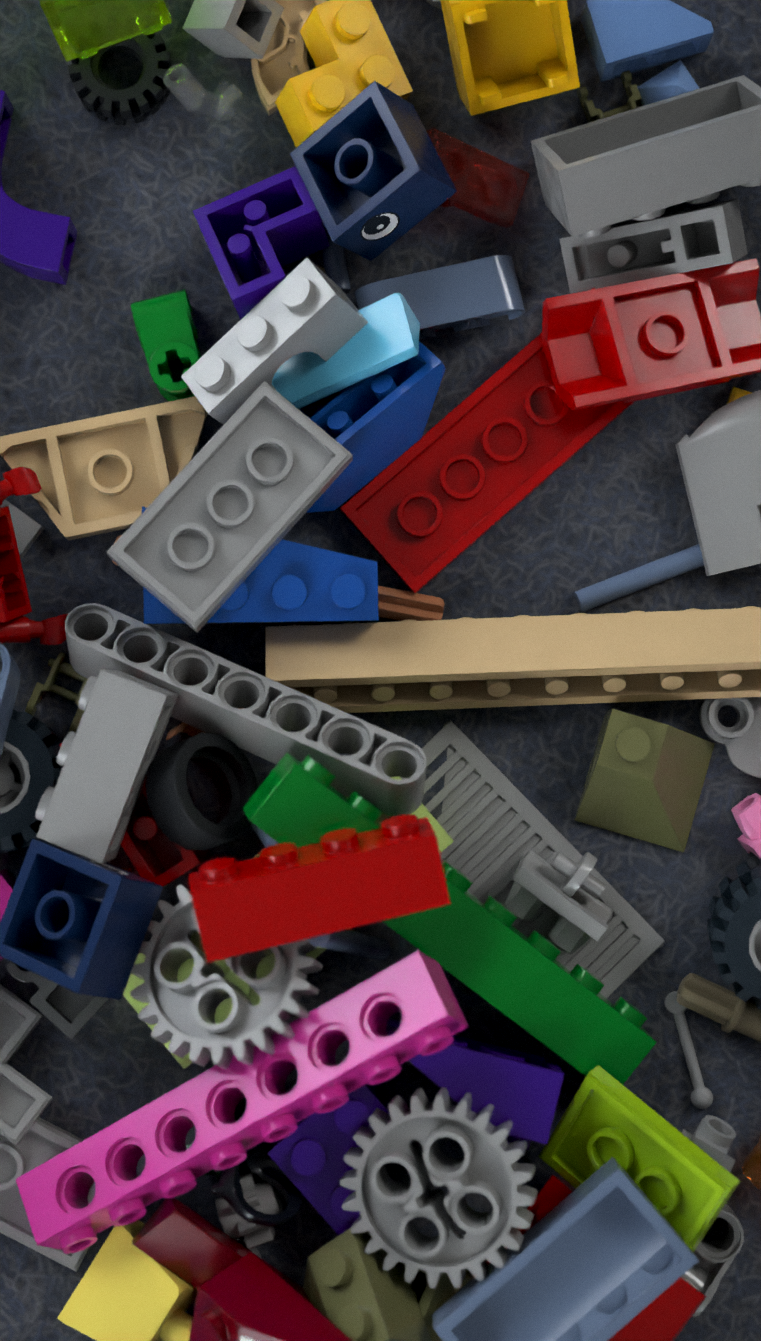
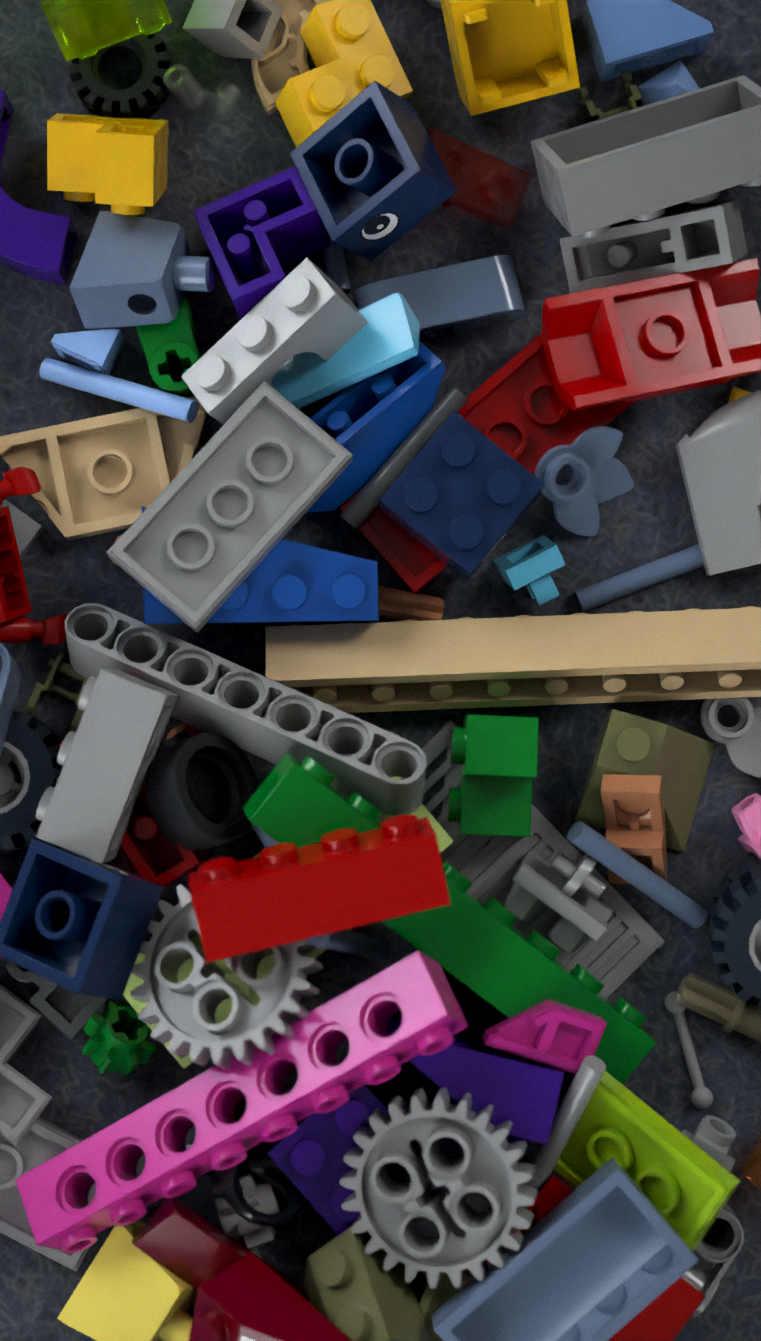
none -> light blue bar [40,358,198,423]
none -> yellow brick [47,113,168,215]
none -> light blue slope [51,328,127,375]
none -> sand blue torso [69,211,216,329]
none -> green gear [82,1001,156,1078]
none -> dark grey bar [339,385,469,530]
none -> dark blue brick [380,411,545,582]
none -> green brick [448,715,539,837]
none -> dark pink tile [481,999,607,1075]
none -> medium azure tile [494,535,566,606]
none -> light grey bar [522,1055,606,1193]
none -> sand blue plate [535,426,635,536]
none -> sand blue bar [567,821,708,929]
none -> nougat slope [601,774,667,884]

